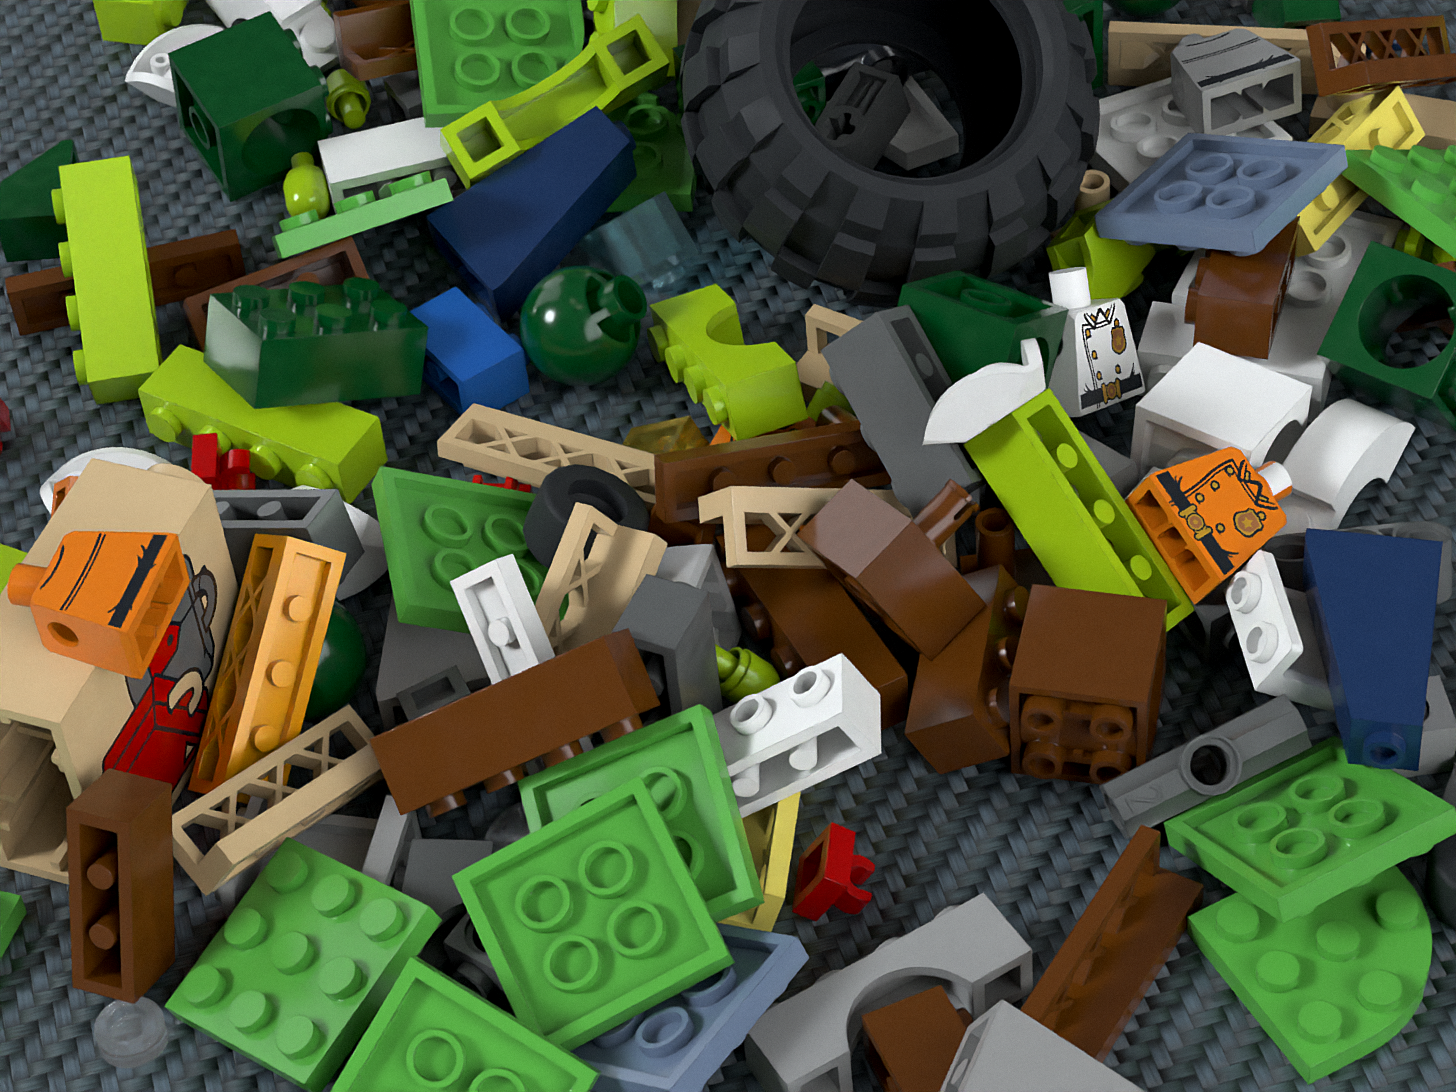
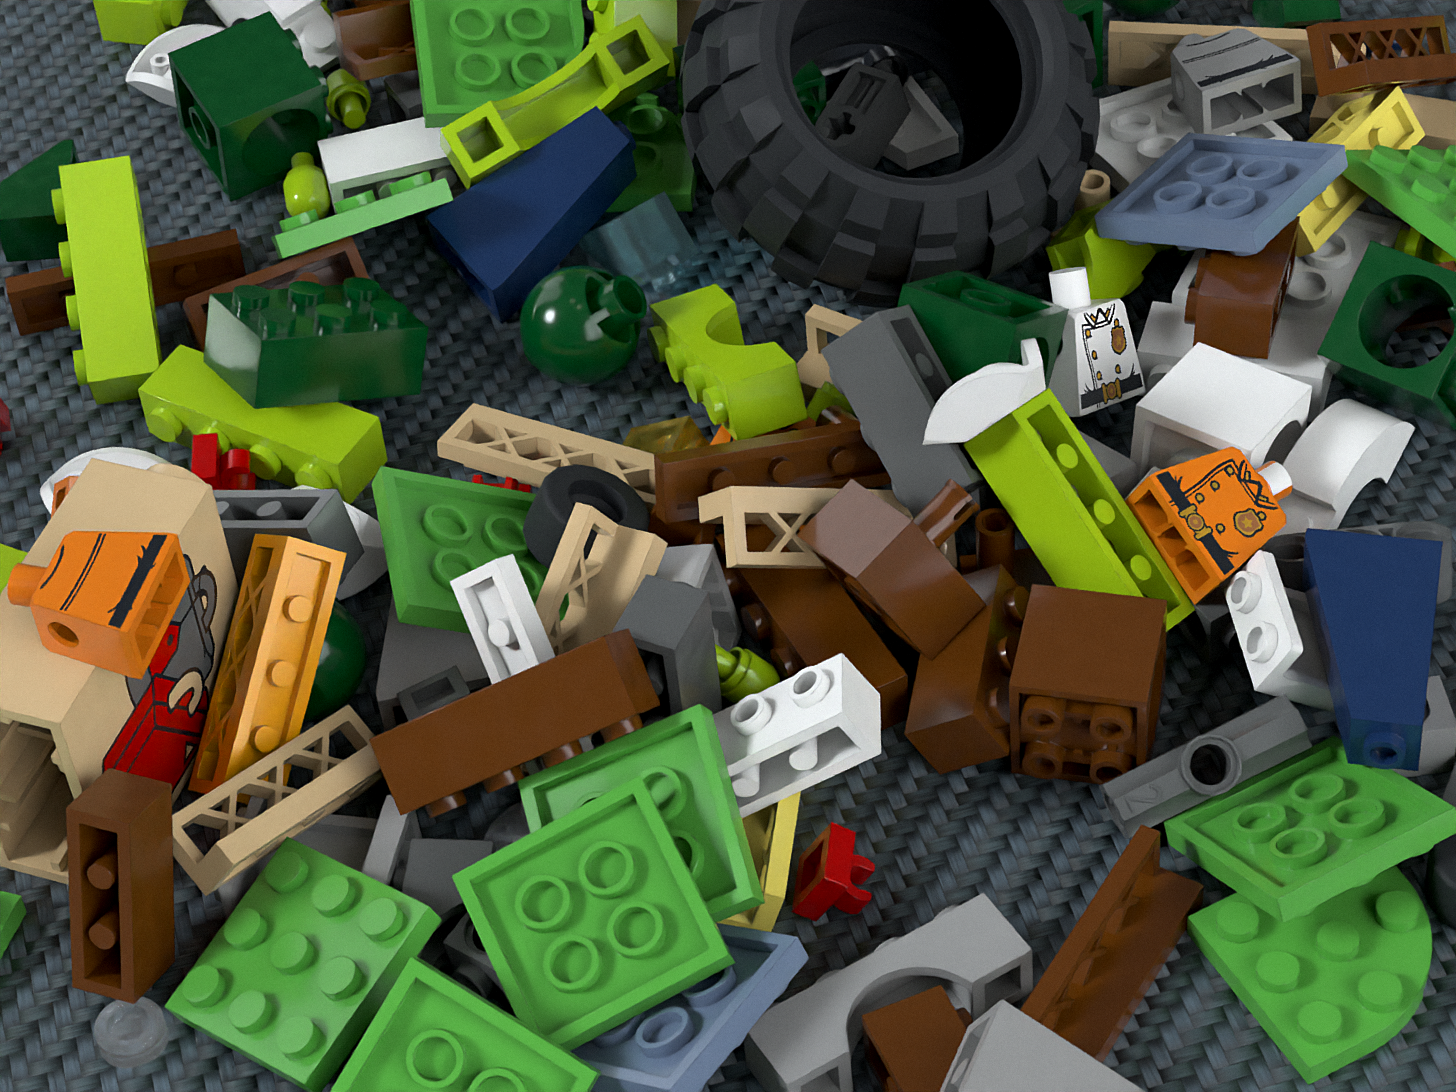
blue brick [410,286,530,416] -> none

